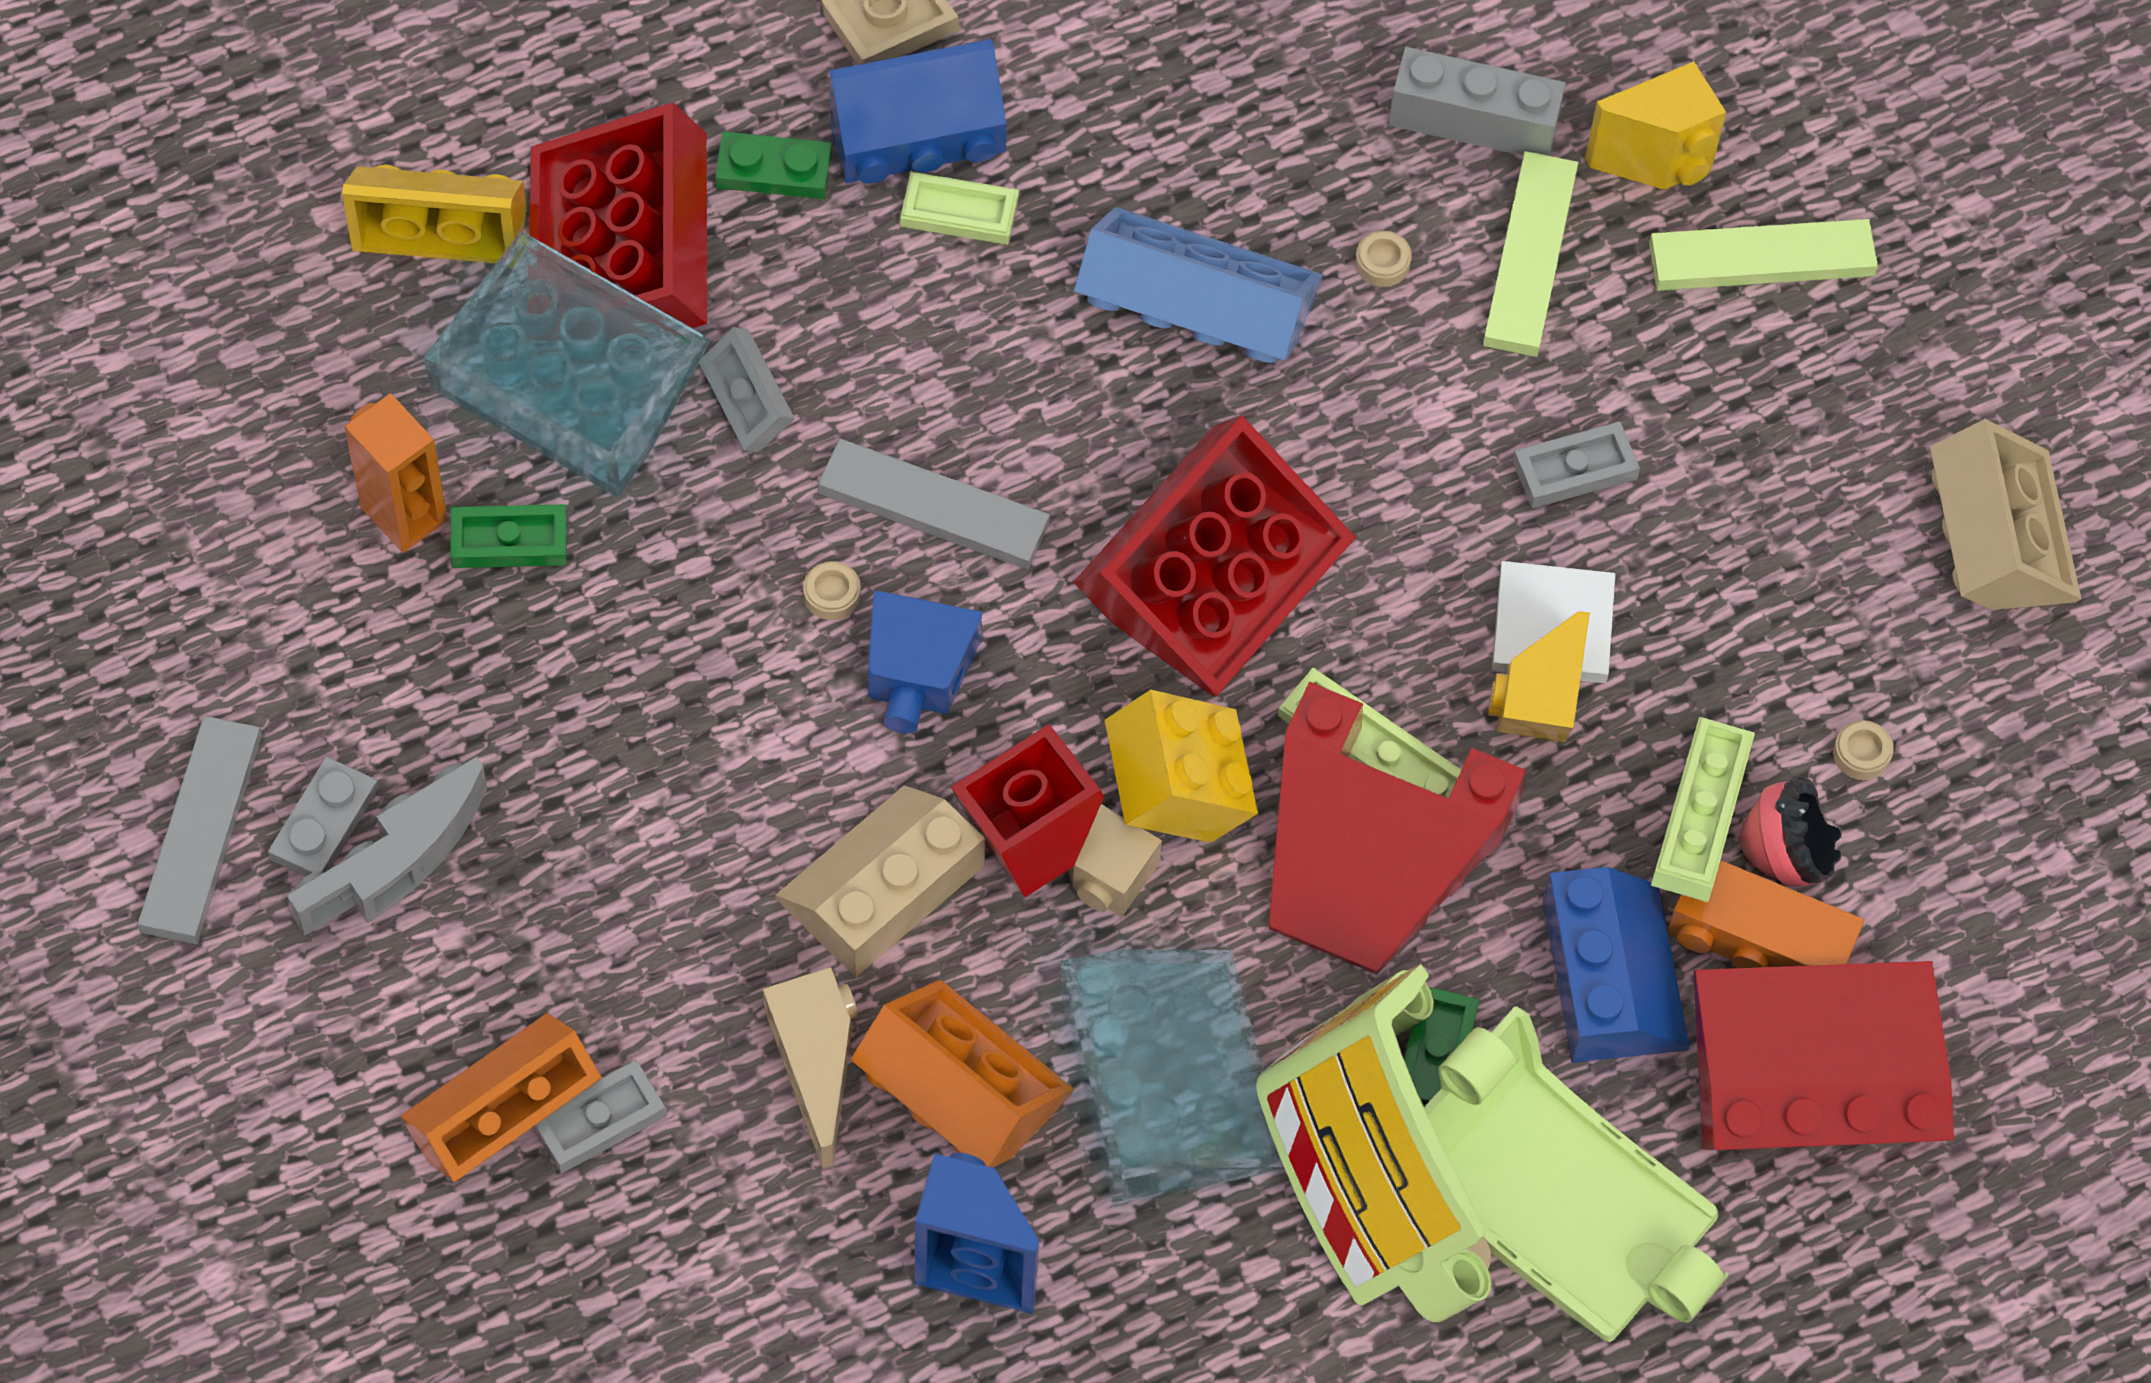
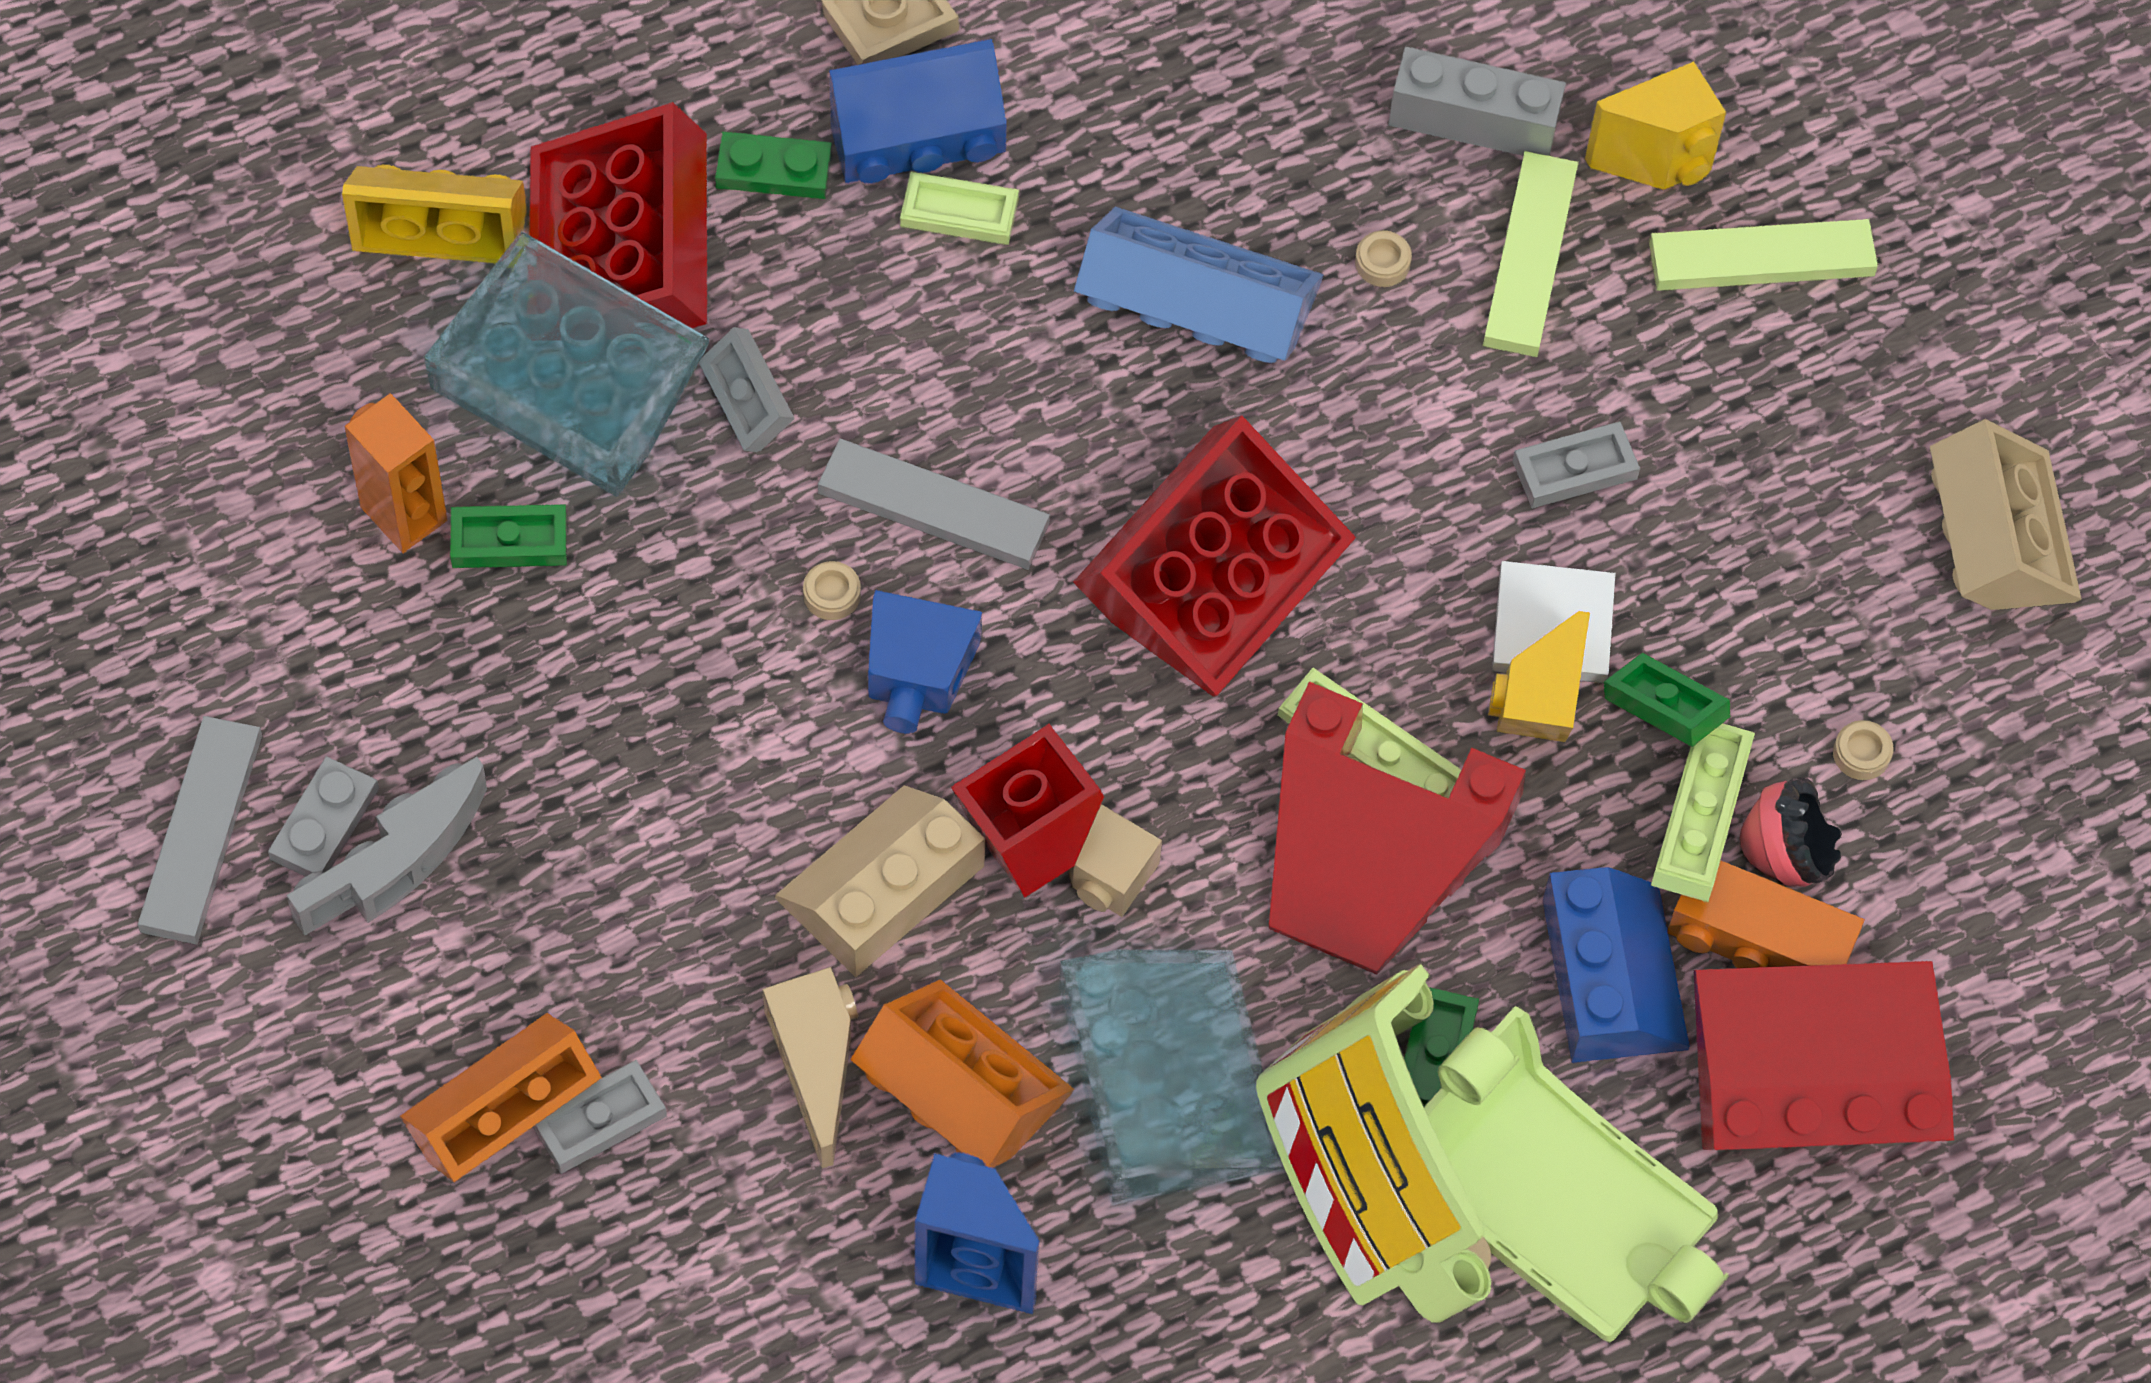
yellow brick [1105,690,1258,842] -> none
none -> green plate [1604,653,1731,747]

